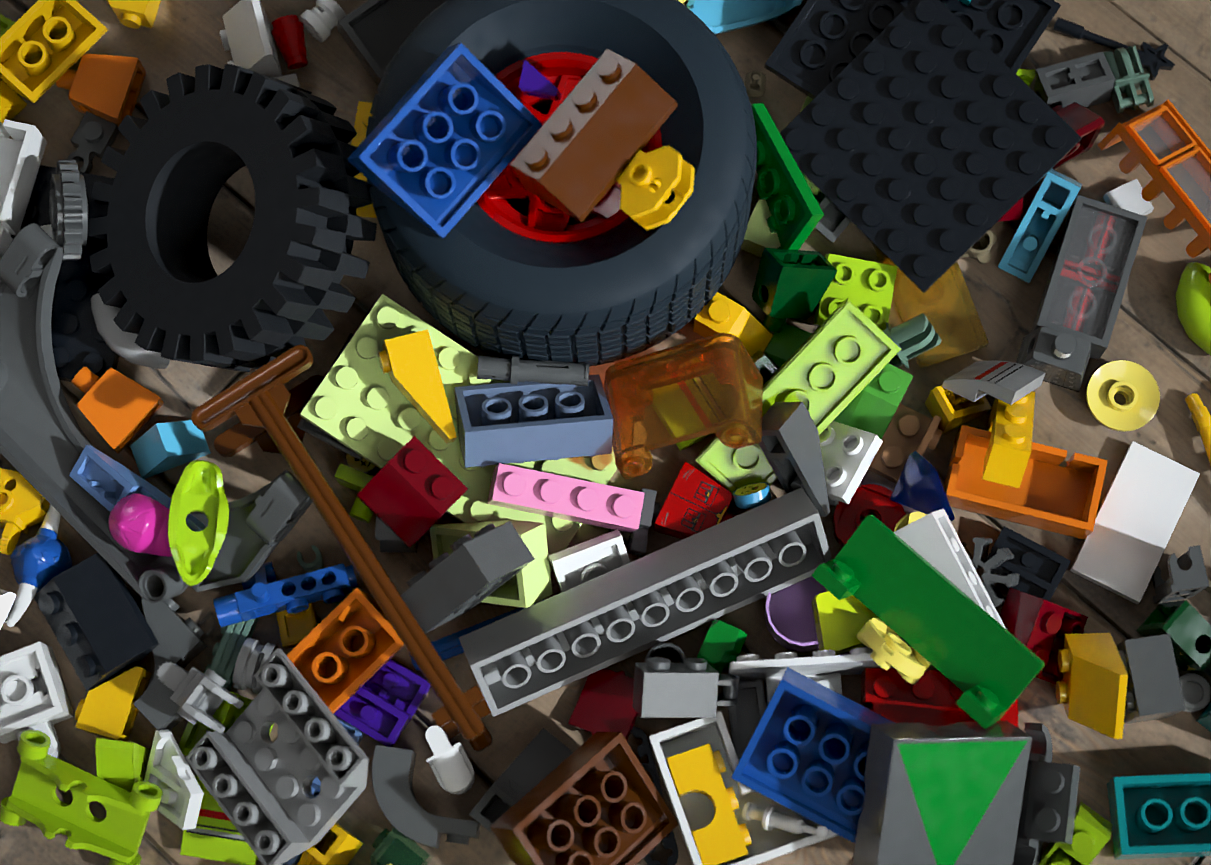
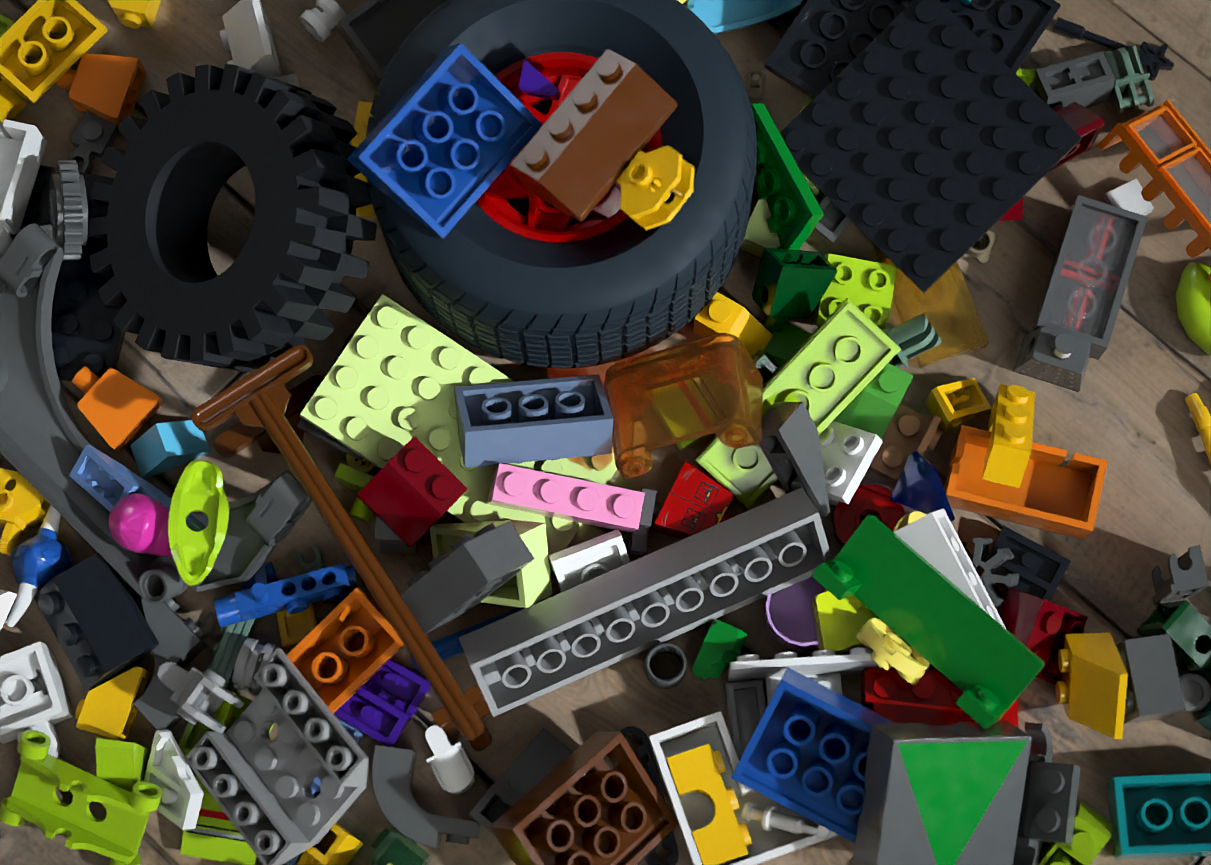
light grey cylinder [91,293,170,369] -> none
red cone [270,15,308,70] -> none
yellow slope [378,329,457,444] -> none
dark grey pin [477,355,589,387] -> none
dark red piece [568,668,638,741] -> none
brick [632,657,739,718] -> none
dark azure tile [733,482,772,509] -> none
light grey slope [942,360,1045,405] -> none
medium azure slope [998,169,1082,283] -> none
white tile [1070,441,1200,604] -> none
light yellow dish [1086,360,1160,432] -> none

